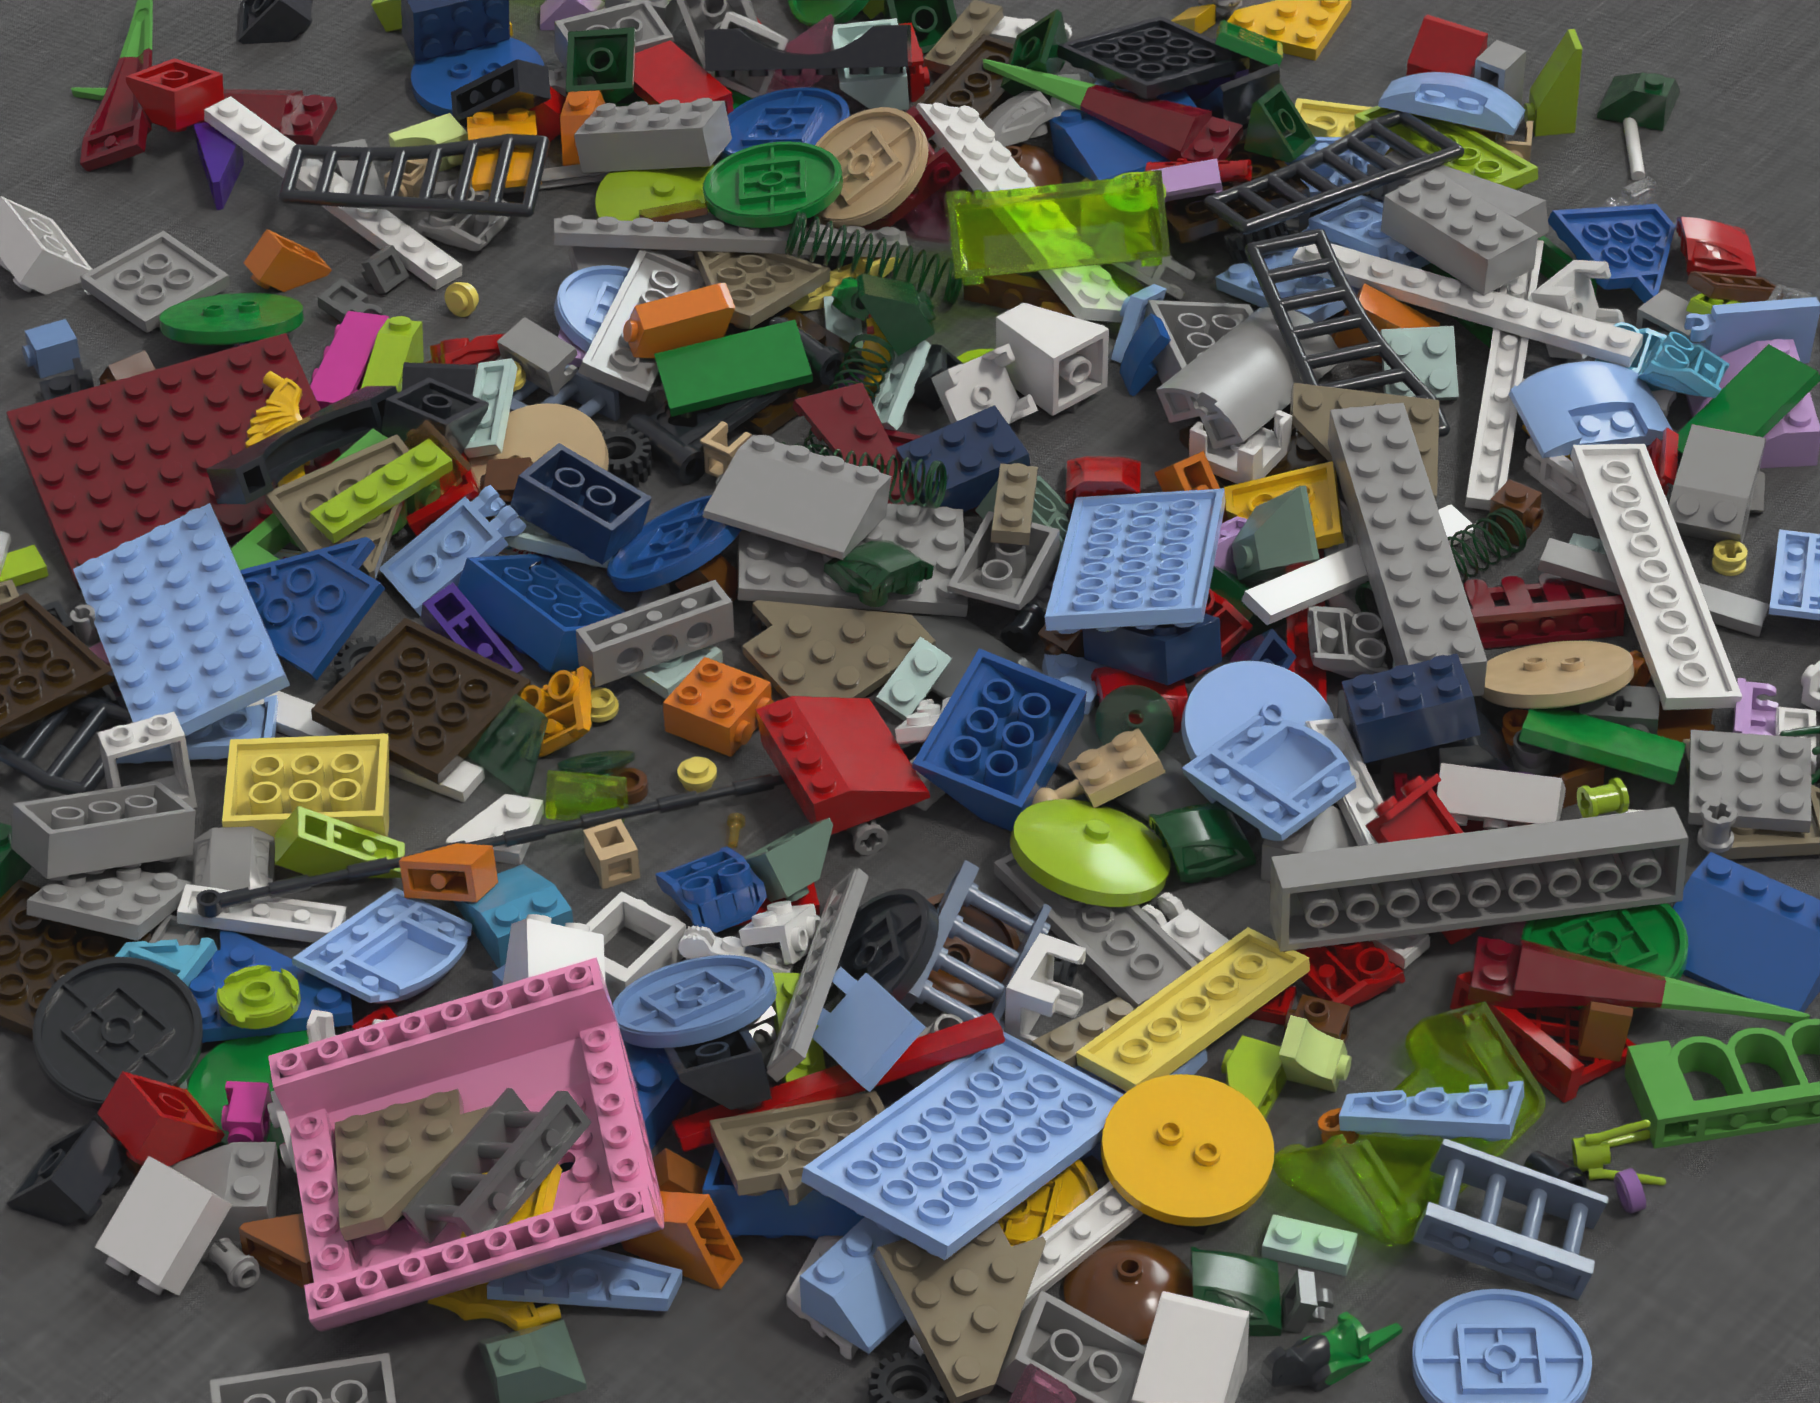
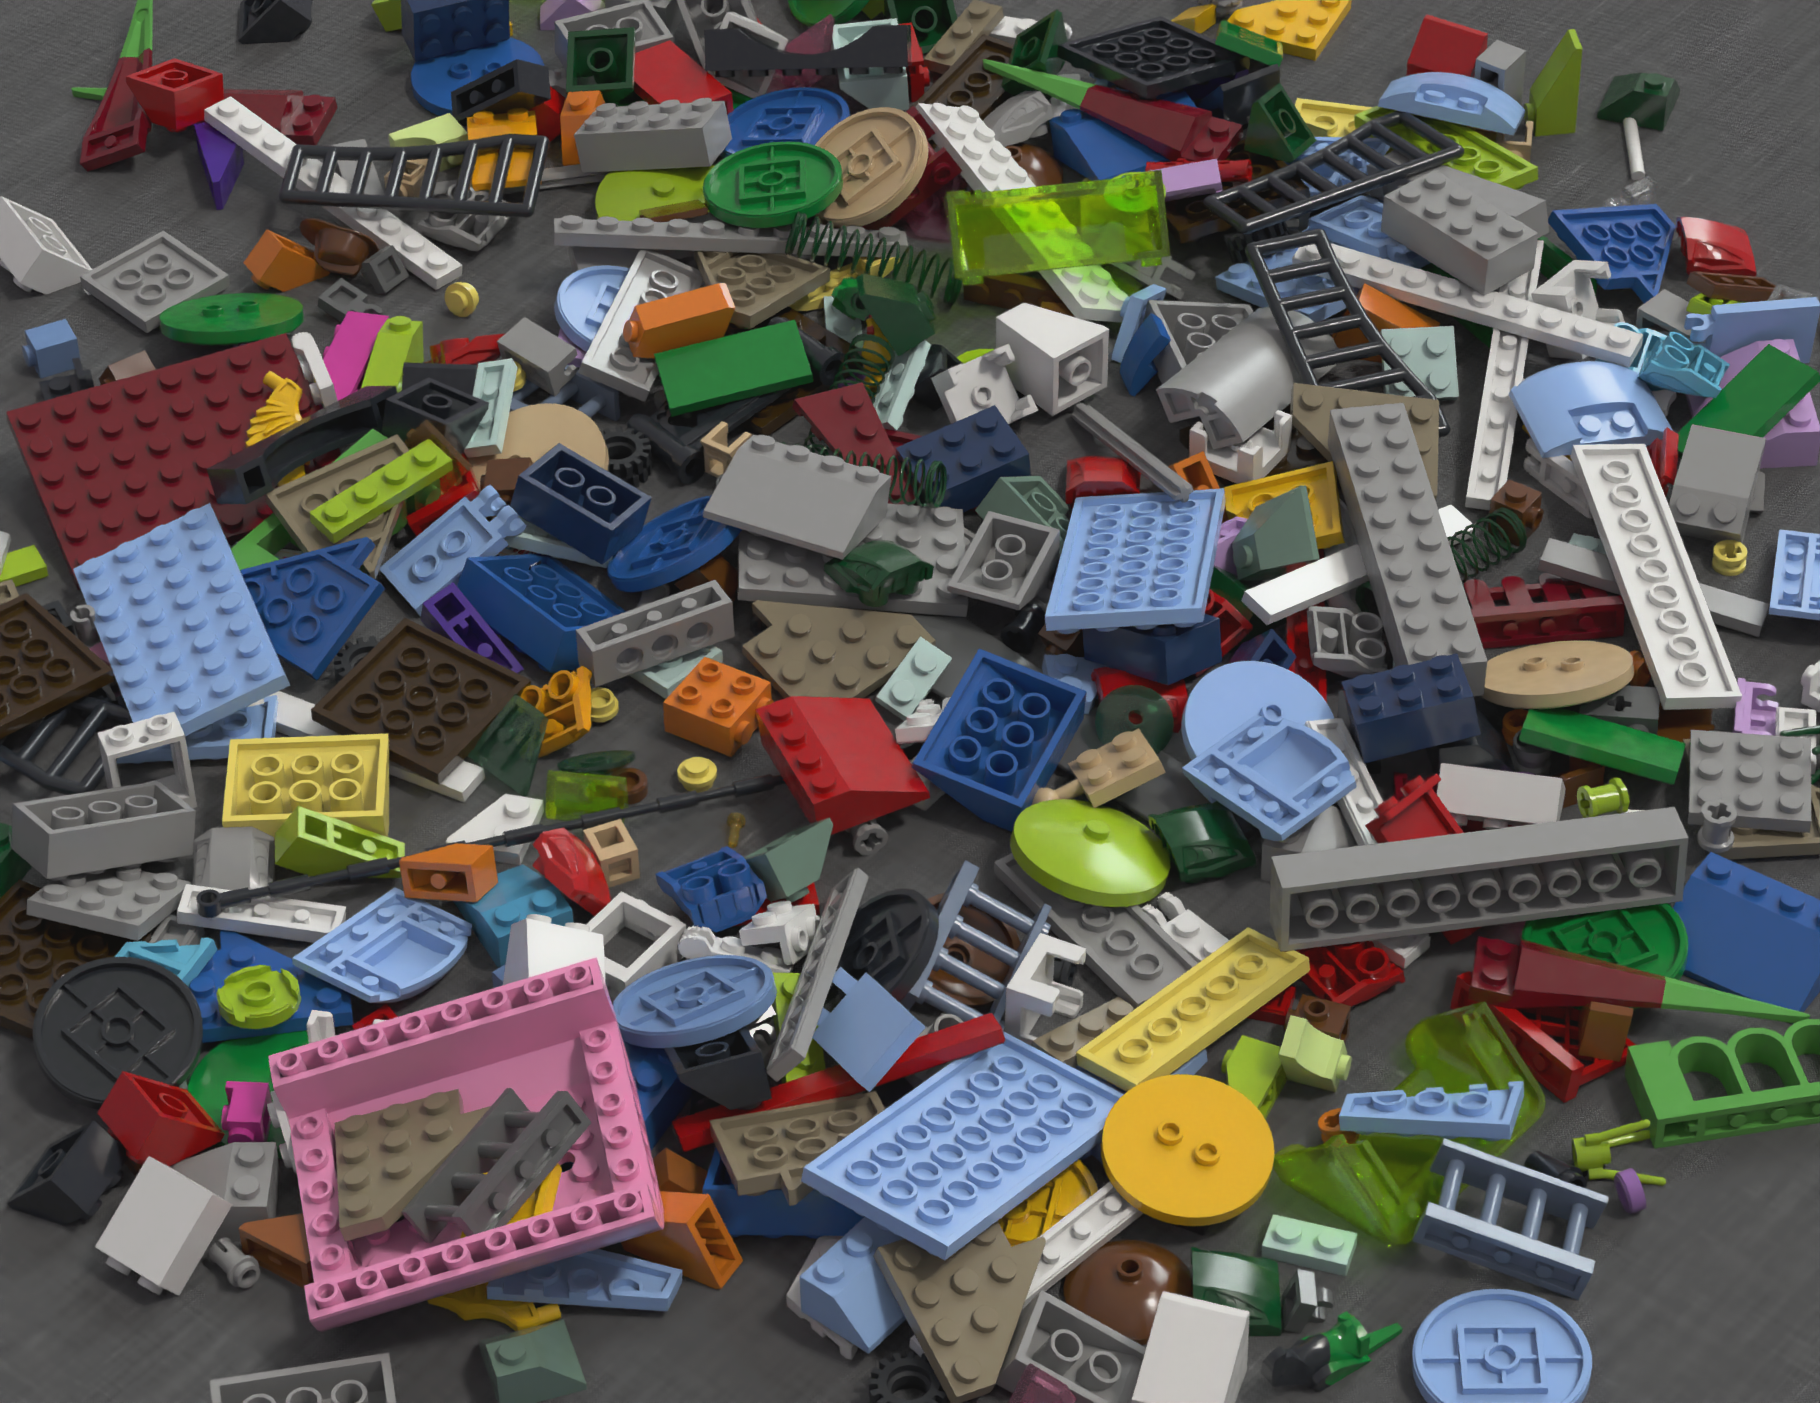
dark tan plate [991,463,1038,545] -> none
none -> white hinge [291,332,338,408]
none -> reddish brown piece [299,218,379,276]
none -> red slope [532,827,612,916]
none -> light grey axle [1072,403,1193,503]

